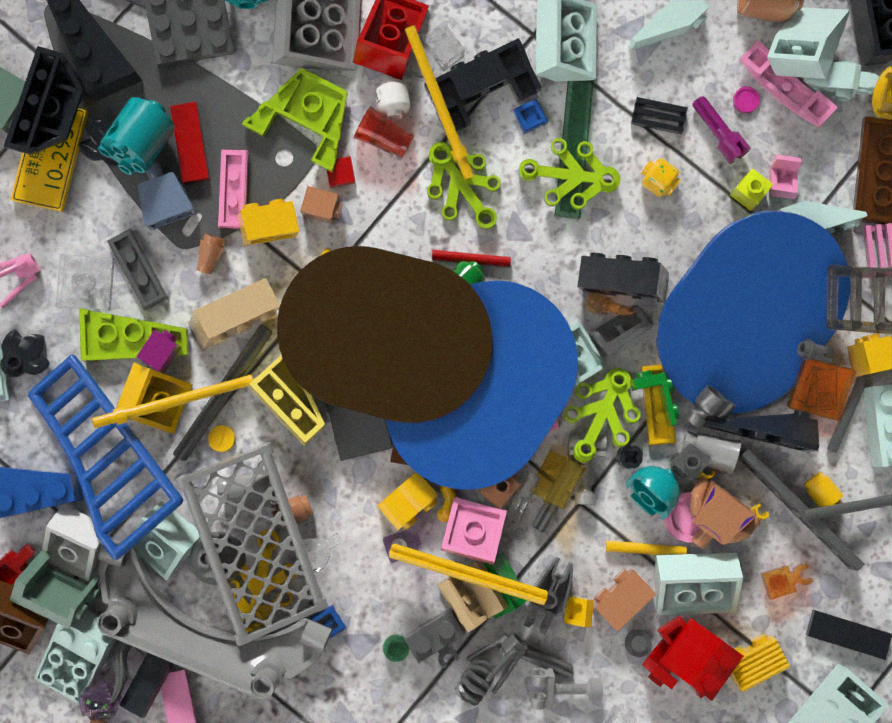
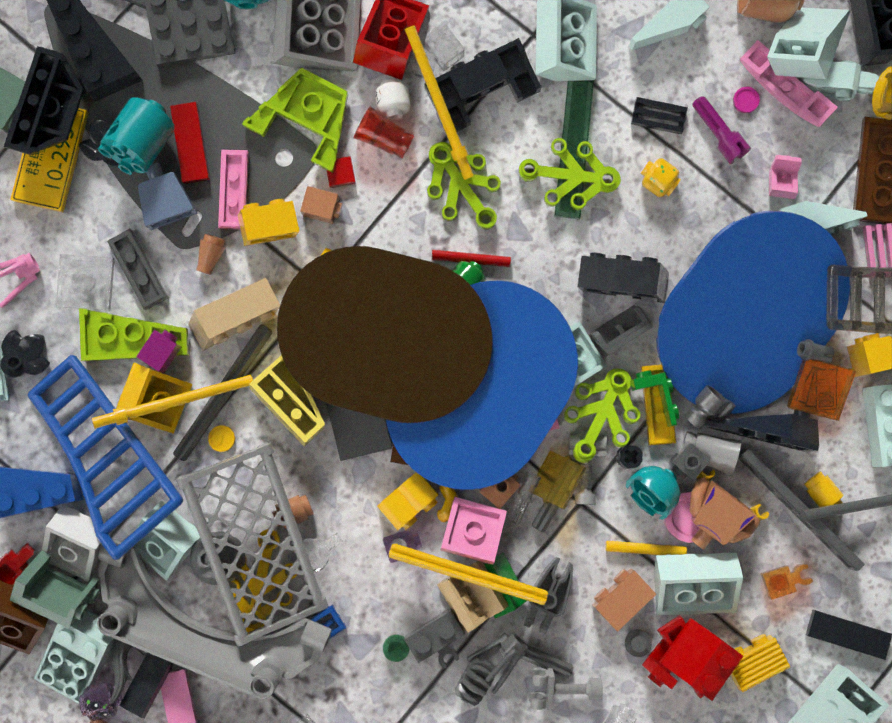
light grey plant [217,474,276,508] -> none
blue tile [513,98,548,134] -> none
yellow plate [564,596,594,627] -> none
clear orange bar [585,293,634,316] -> none
neon yellow brick [730,168,773,211] -> none
dark grey bar [827,377,868,453] -> none

